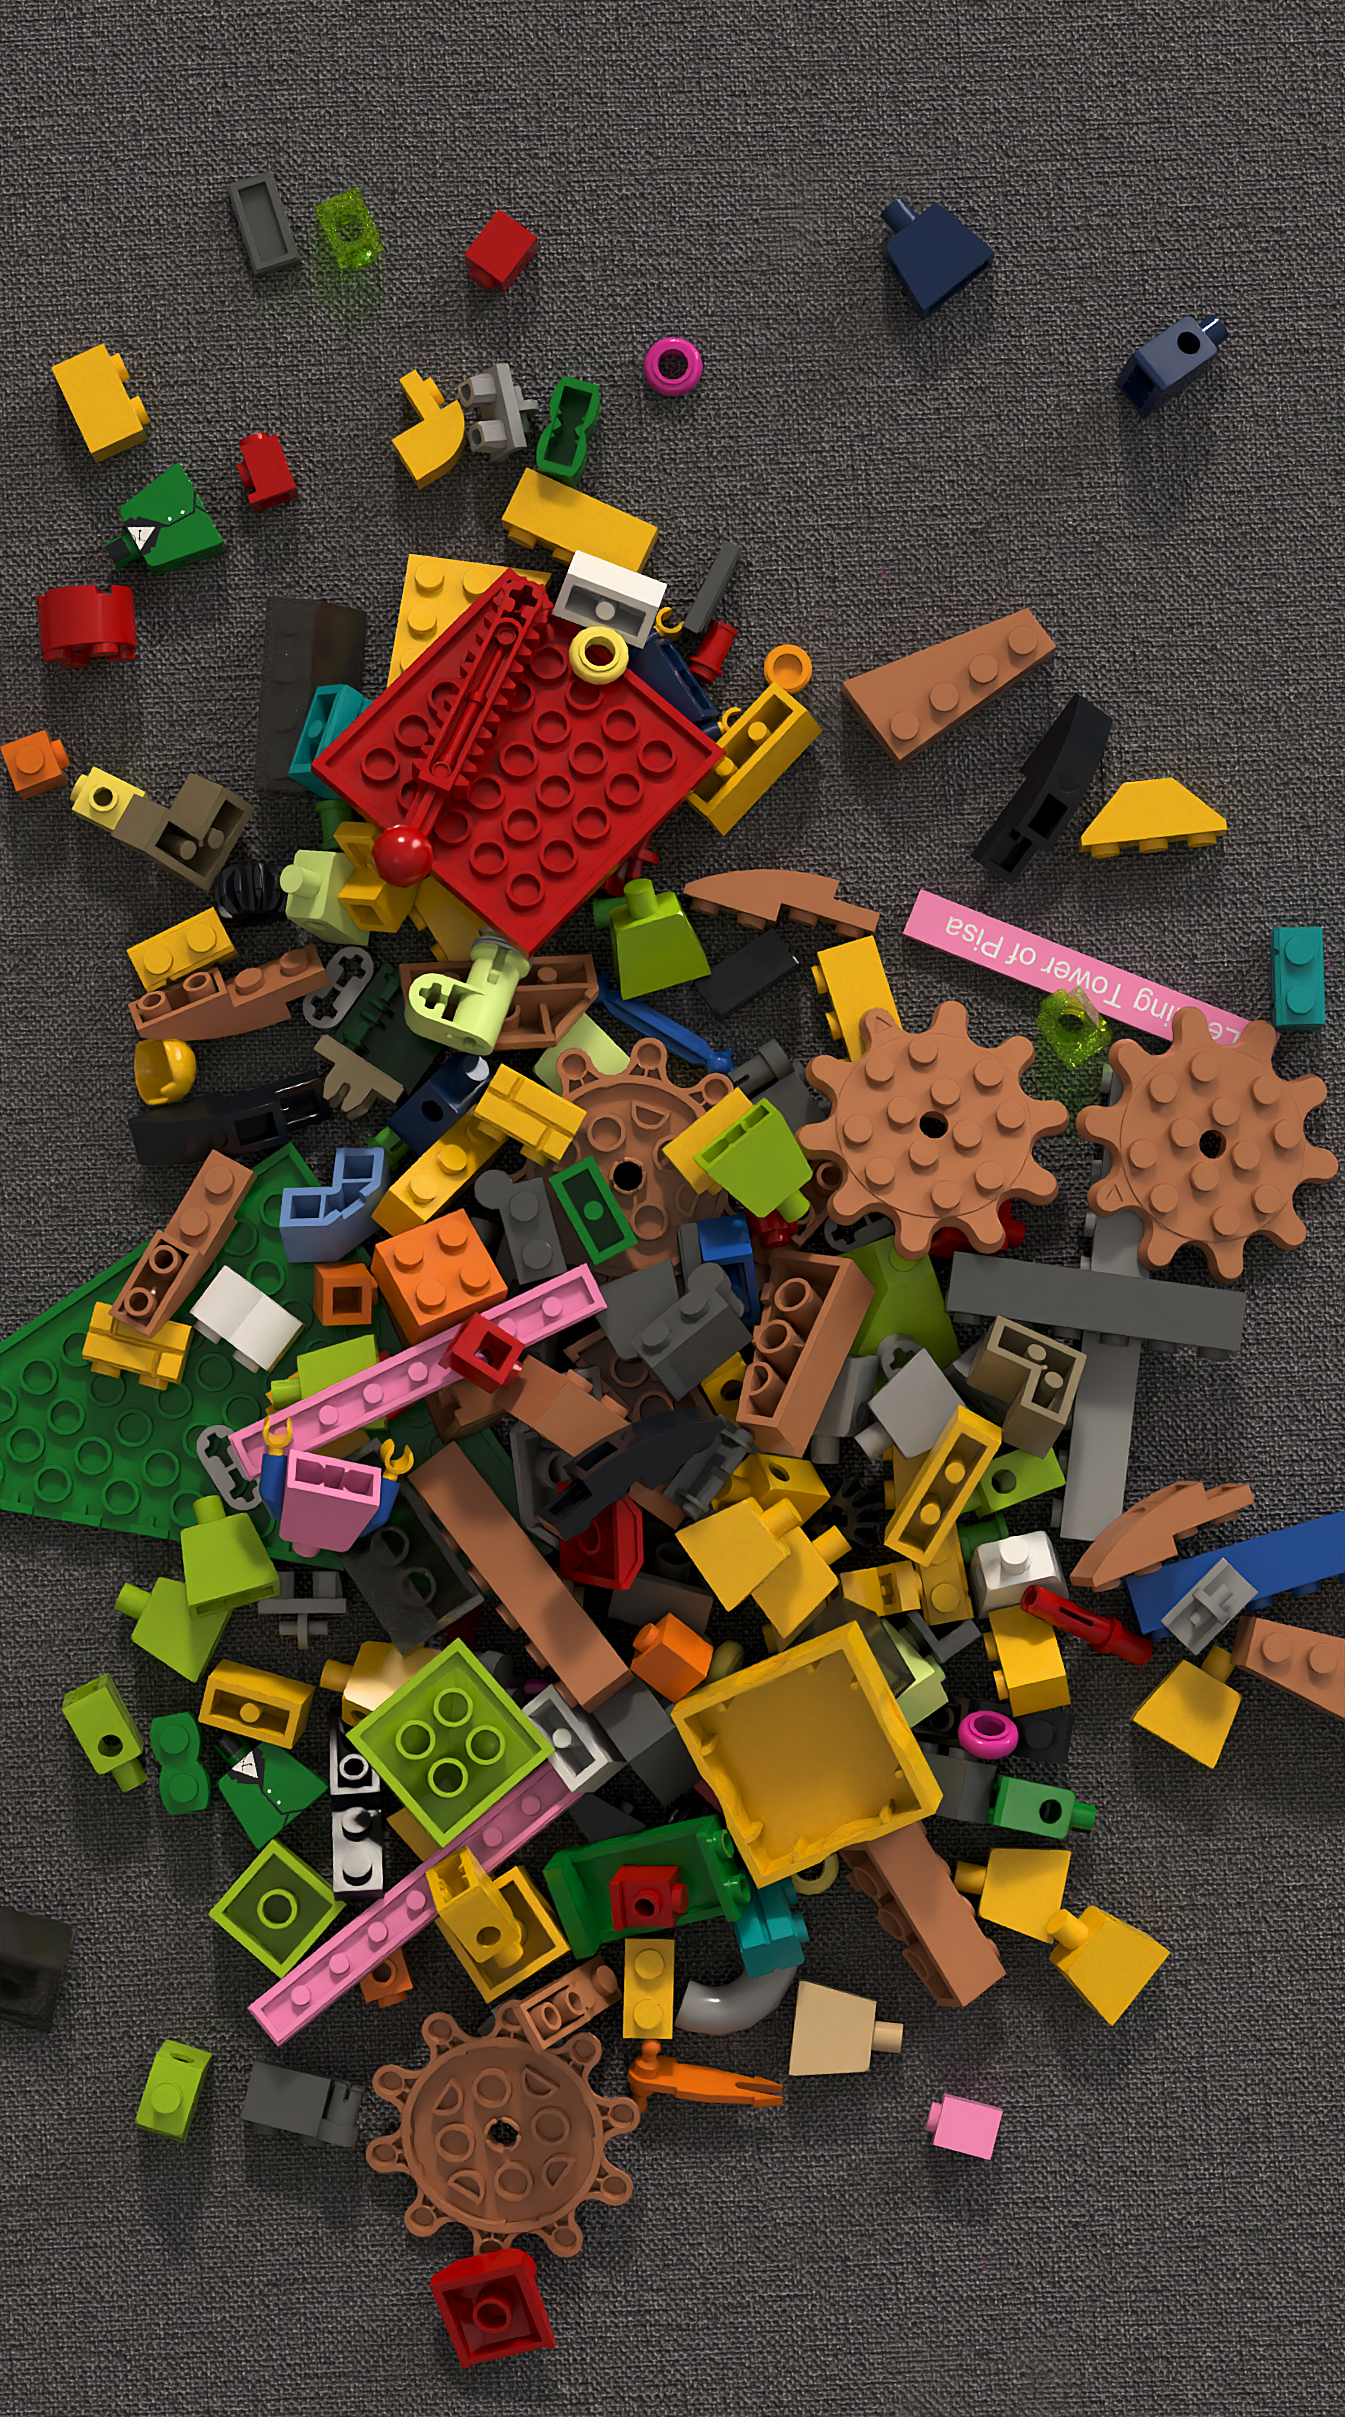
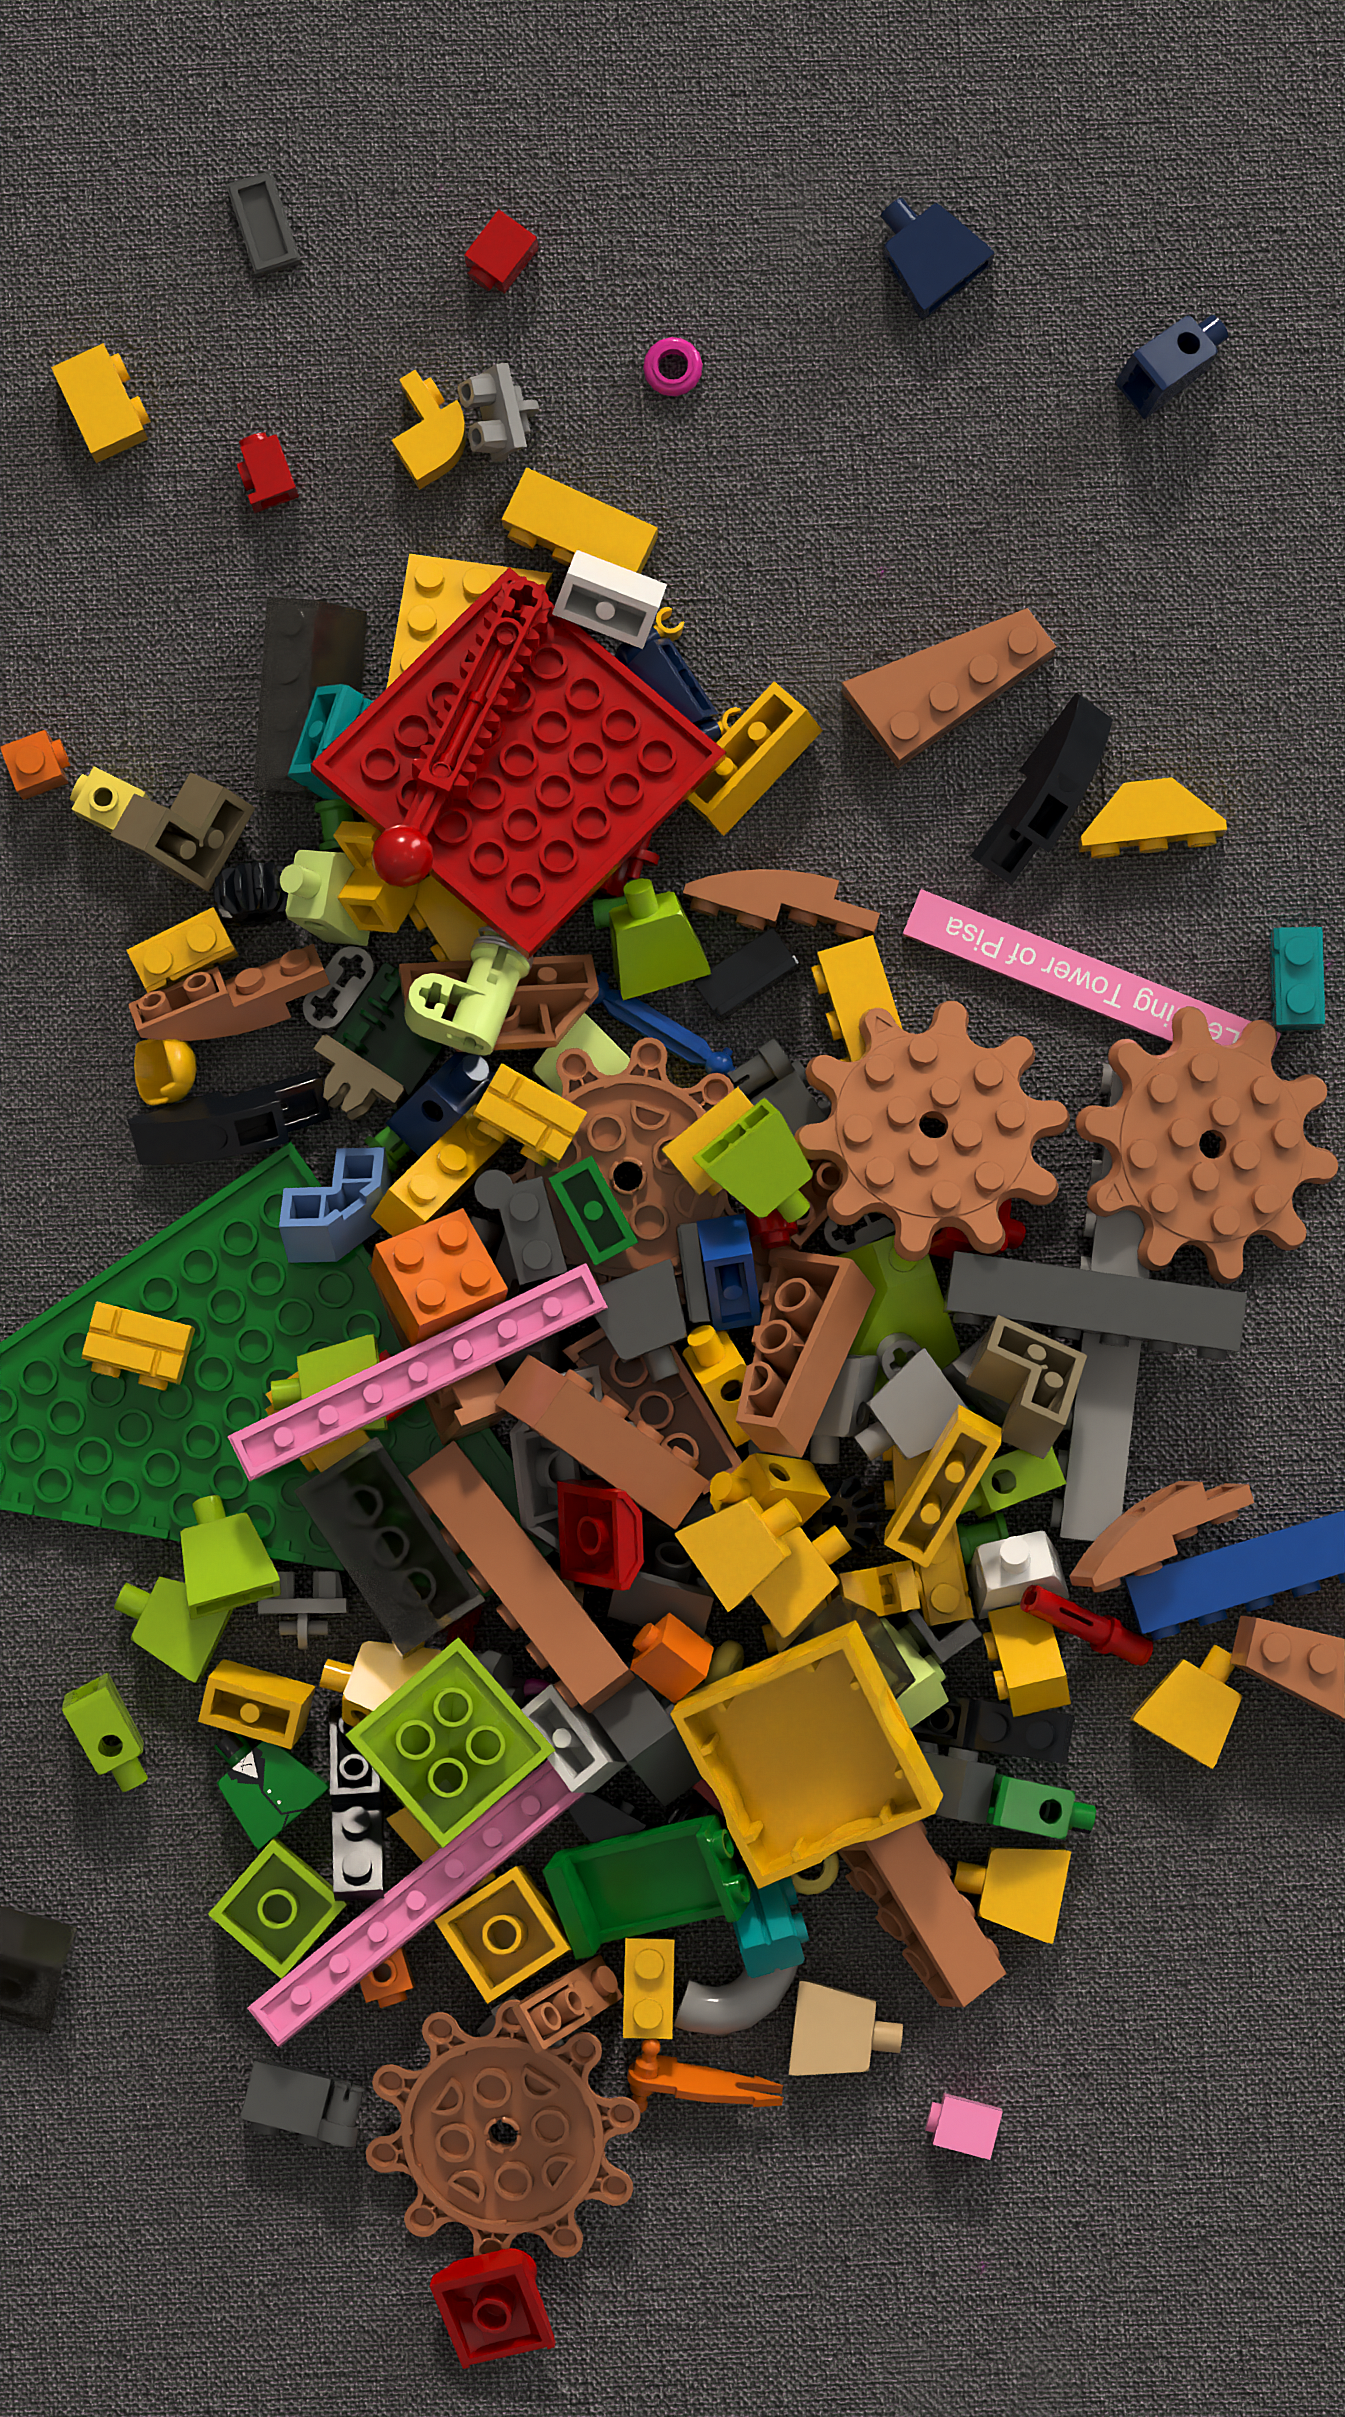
red brick [36,585,137,669] -> none
green torso [104,462,228,576] -> none
nougat slope [108,1149,258,1338] -> none
lime torso [135,2039,213,2143] -> none
green brick [150,1711,214,1815] -> none
white brick [190,1265,306,1373] -> none
light grey beam [196,1425,263,1511] -> none
bright pink torso [259,1415,414,1558] -> none
clear neon green brick [313,187,383,270] -> none
orange brick [313,1261,378,1326] -> none
yellow torso [425,1845,523,1968] -> none
red brick [438,1312,526,1394] -> none
green brick [536,376,601,488] -> none
black slope [536,1407,727,1542] -> none
light yellow piece [569,626,629,685] -> none
red brick [609,1864,689,1930] -> none
dark grey hinge [629,1262,754,1401] -> none
dark grey hinge [661,1413,755,1521] -> none
dark grey tile [682,540,741,642] -> none
red pin [686,619,738,685] -> none
light orange tile [764,644,812,695] -> none
dark pink piece [958,1711,1019,1759] -> none
clear neon green brick [1036,985,1113,1070] -> none
yellow torso [1046,1905,1171,2026] -> none
light grey hips [1160,1557,1258,1656] -> none

